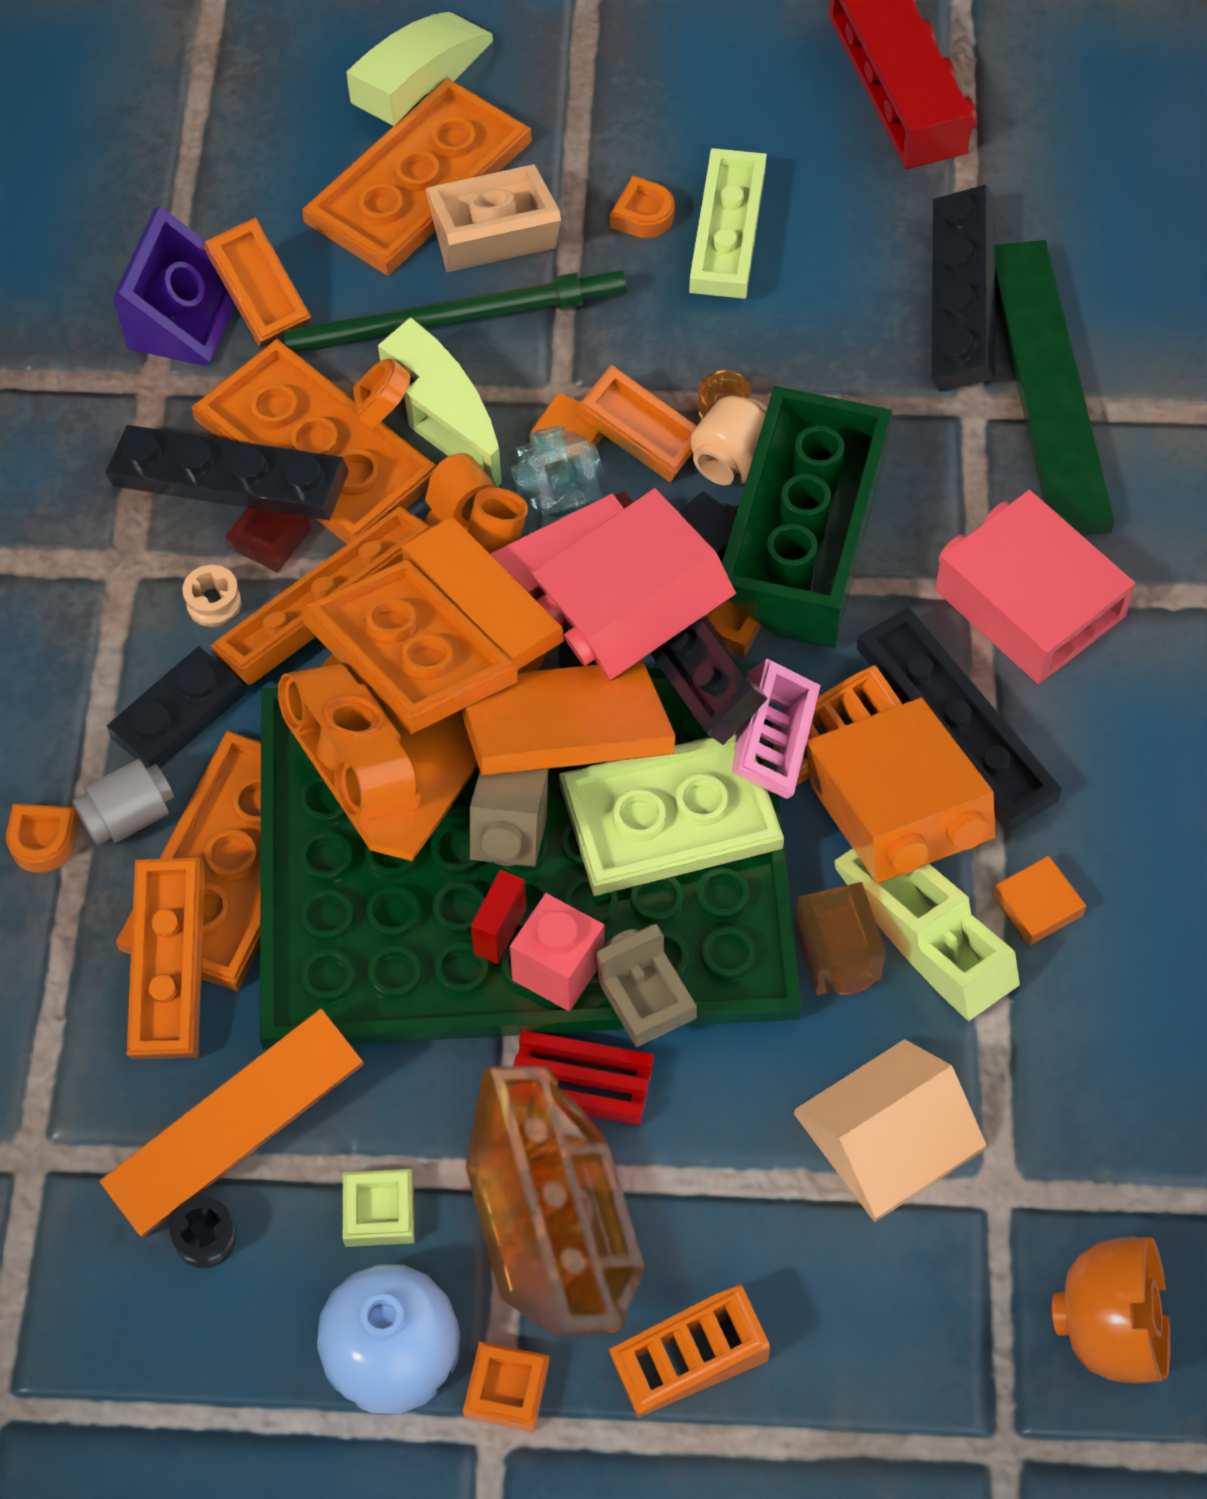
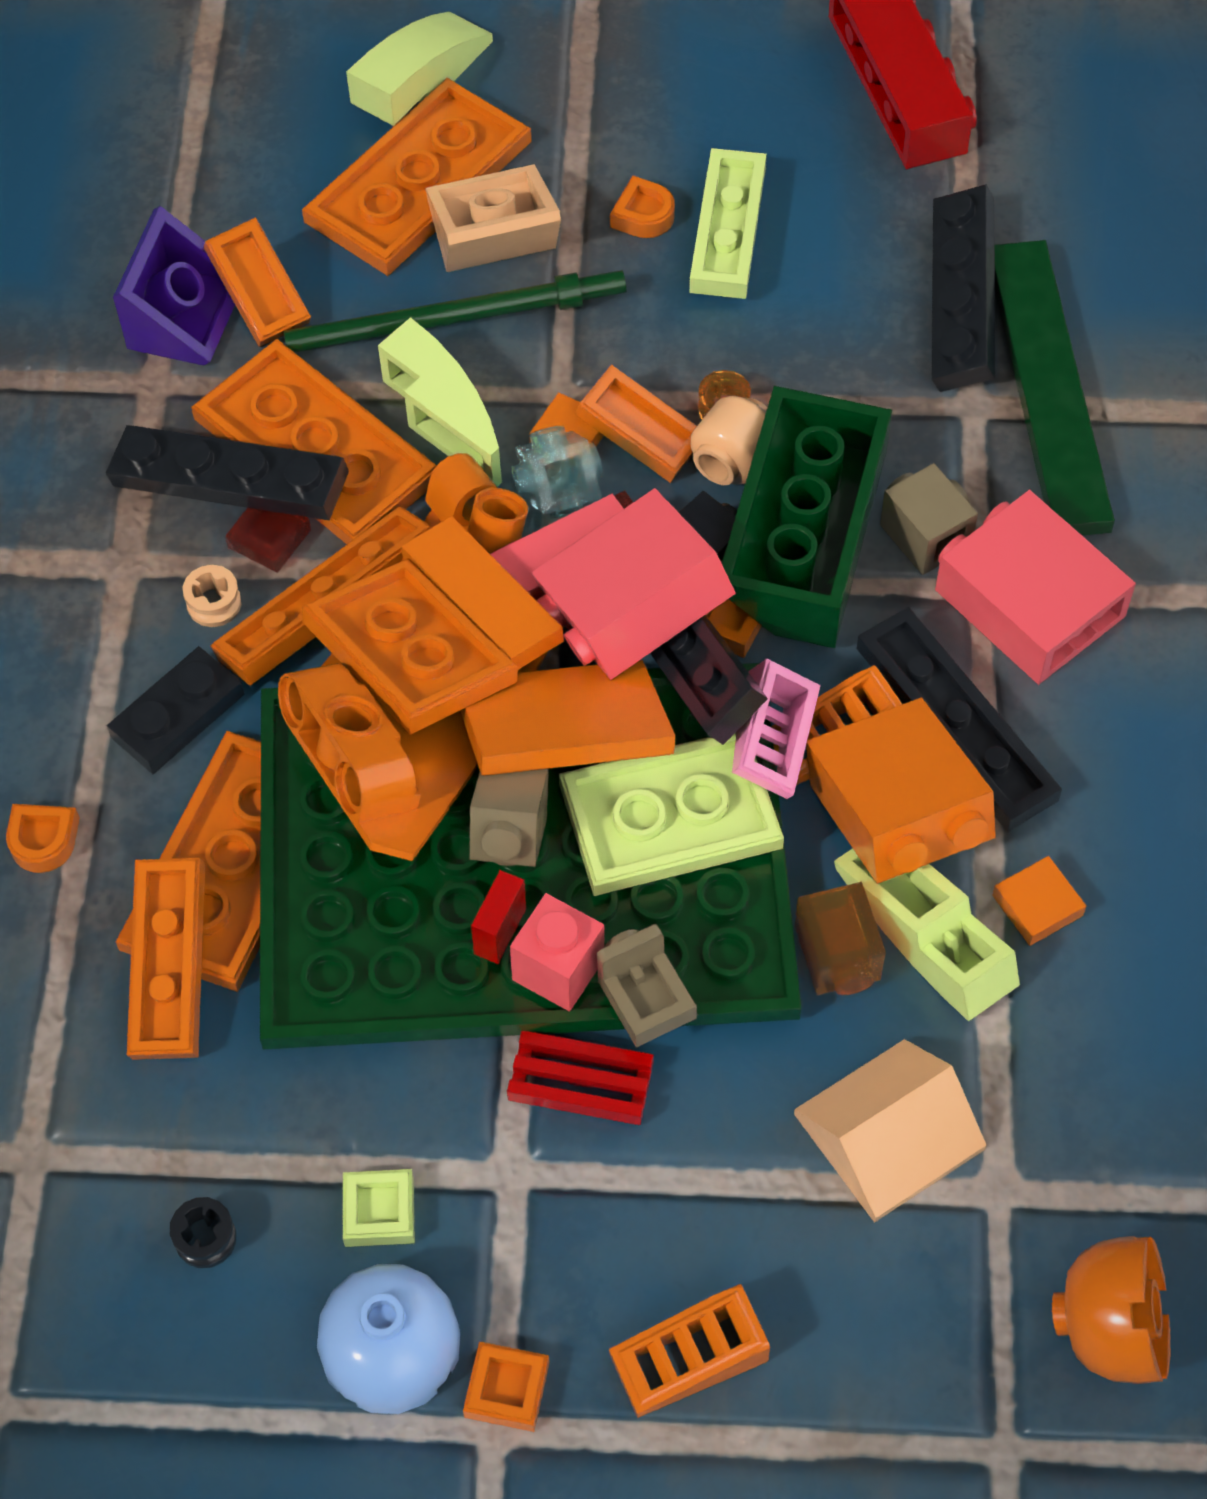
light grey brick [72,759,174,846] -> none
orange tile [99,1009,365,1237] -> none
orange tile [353,358,410,429] -> none
clear orange wedge [466,1066,645,1337] -> none
none -> dark tan brick [880,463,978,575]

